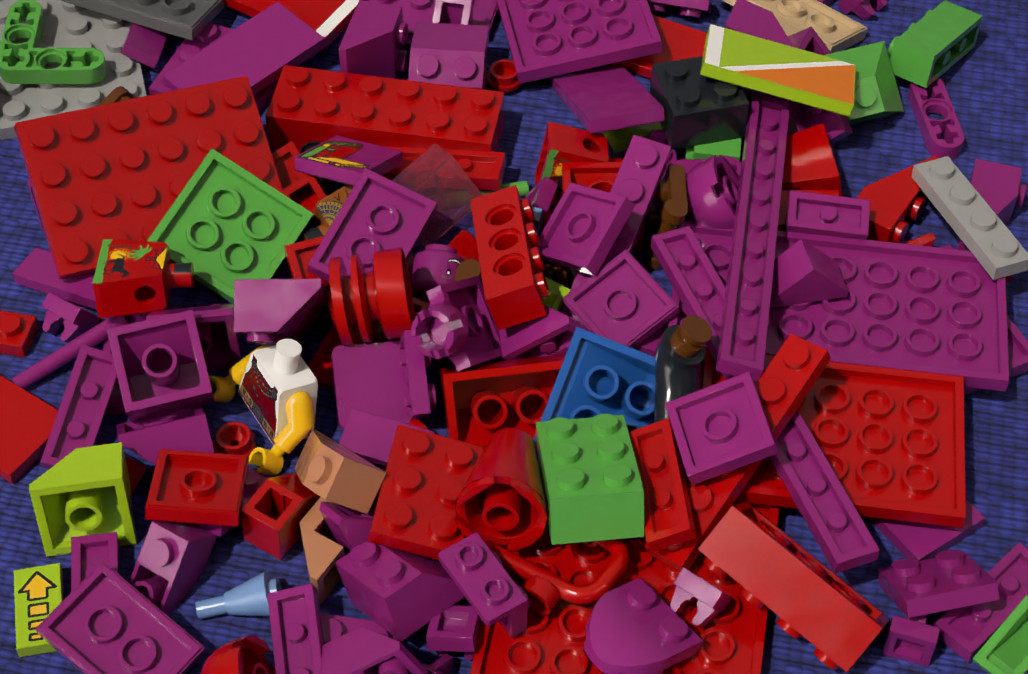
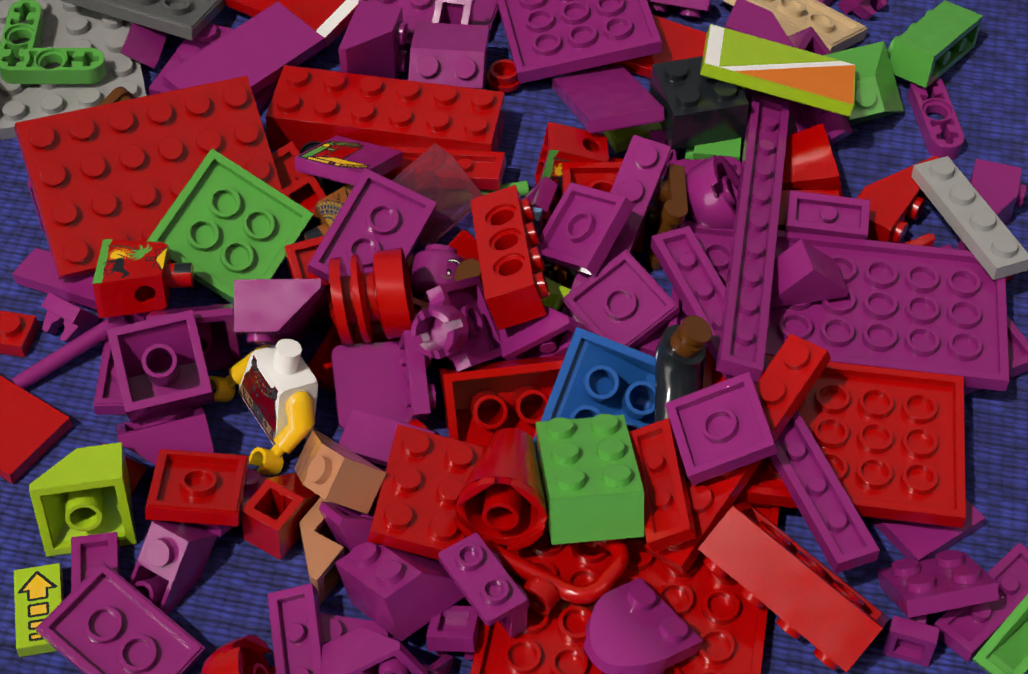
magenta plate [39,344,117,469] -> none
medium blue cone [195,571,282,620] -> none
red plate [213,422,256,456] -> none
tile [670,567,732,627] -> none

